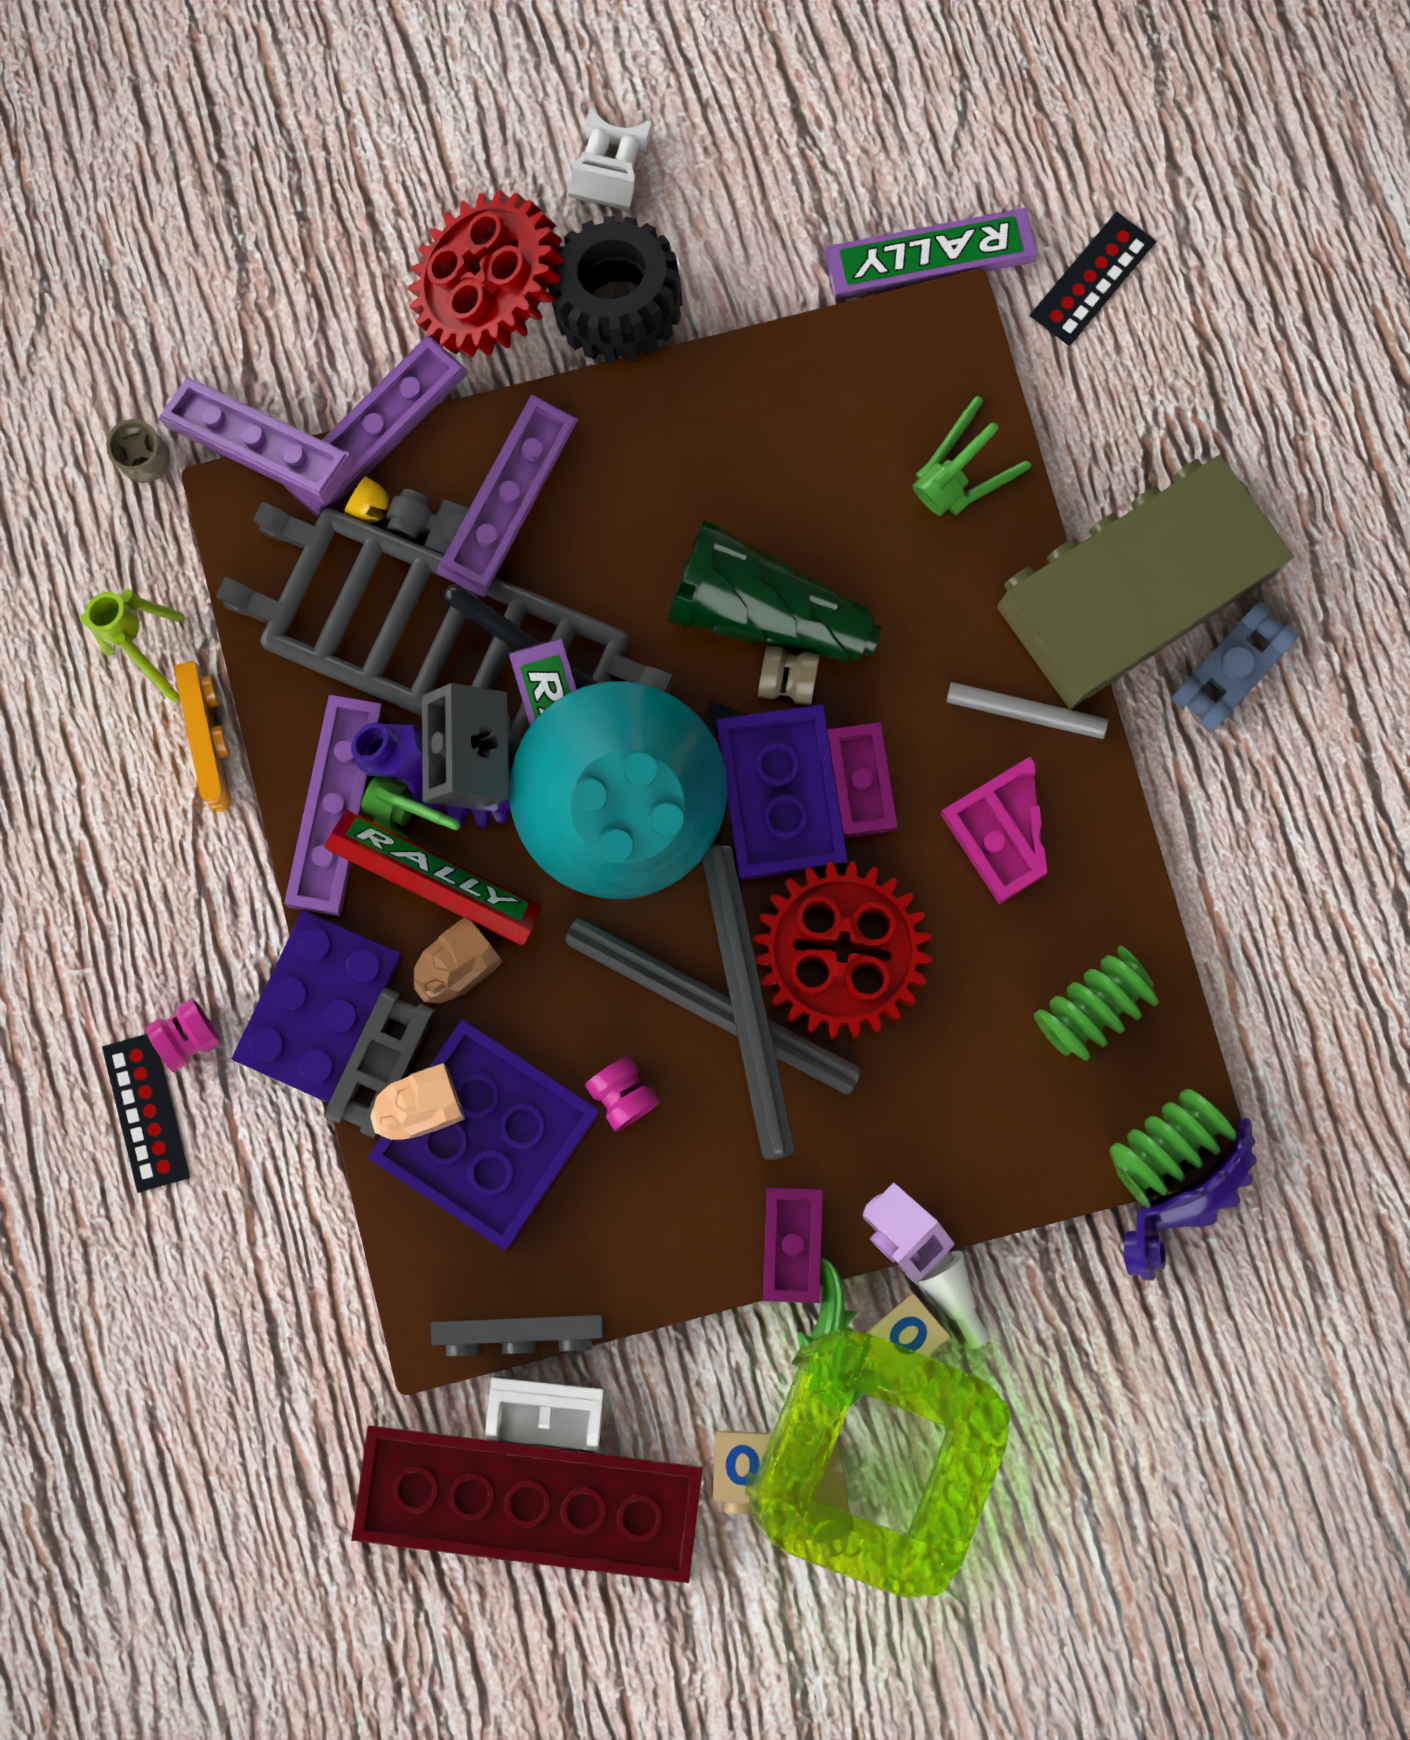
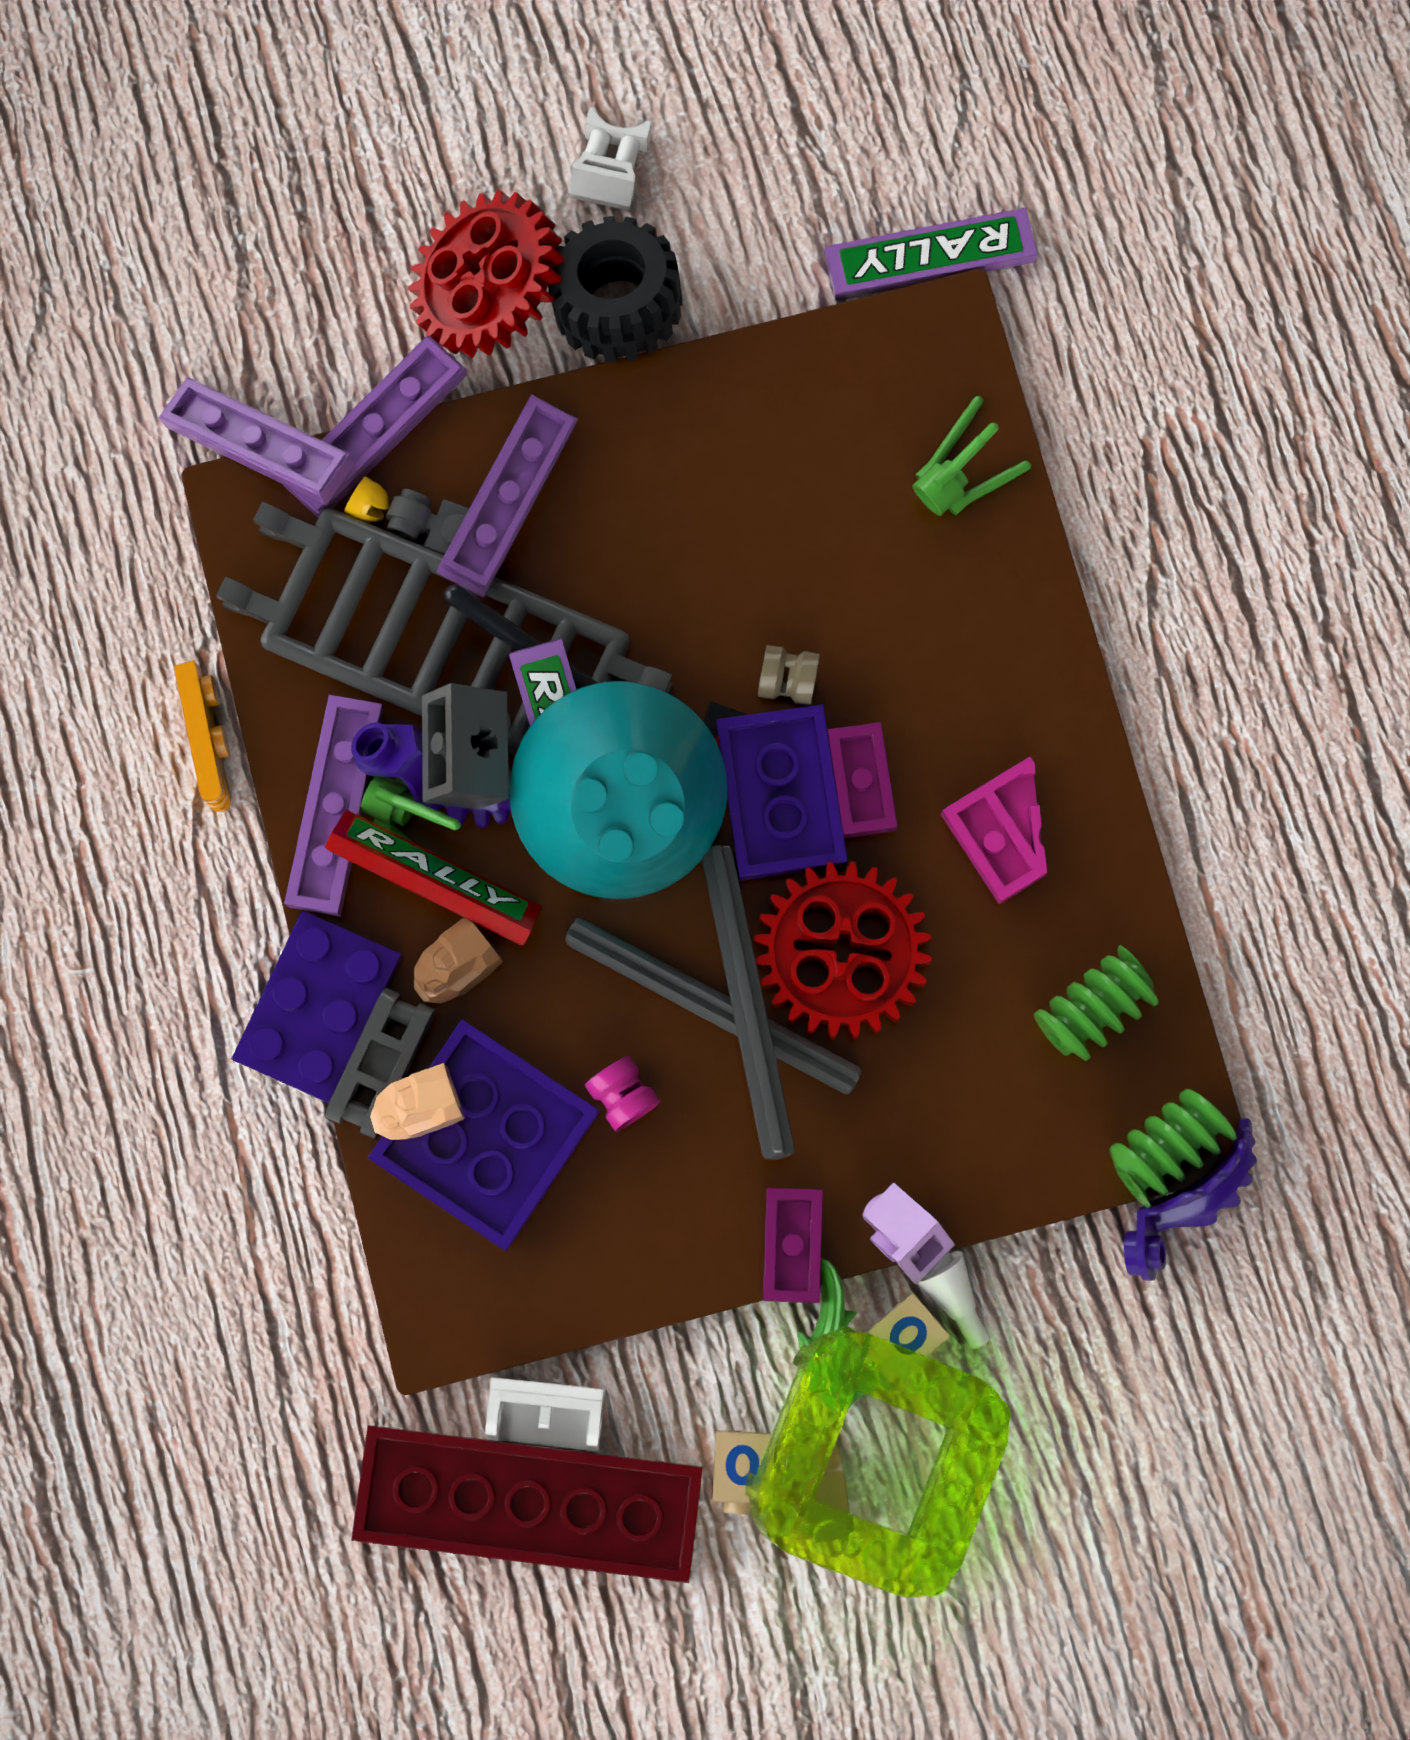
lime plant [80,589,184,702] -> none
black sticker [102,1034,190,1193] -> none
dark tan wheel [106,419,170,483] -> none
dark pink wheel [145,998,221,1073] -> none
dark grey plate [431,1315,605,1356] -> none
dark green cone [666,520,882,663] -> none
light grey bar [946,682,1108,739] -> none
olive brick [997,454,1295,710] -> none
black sticker [1029,211,1157,346] -> none
sand blue plate [1171,599,1301,734] -> none

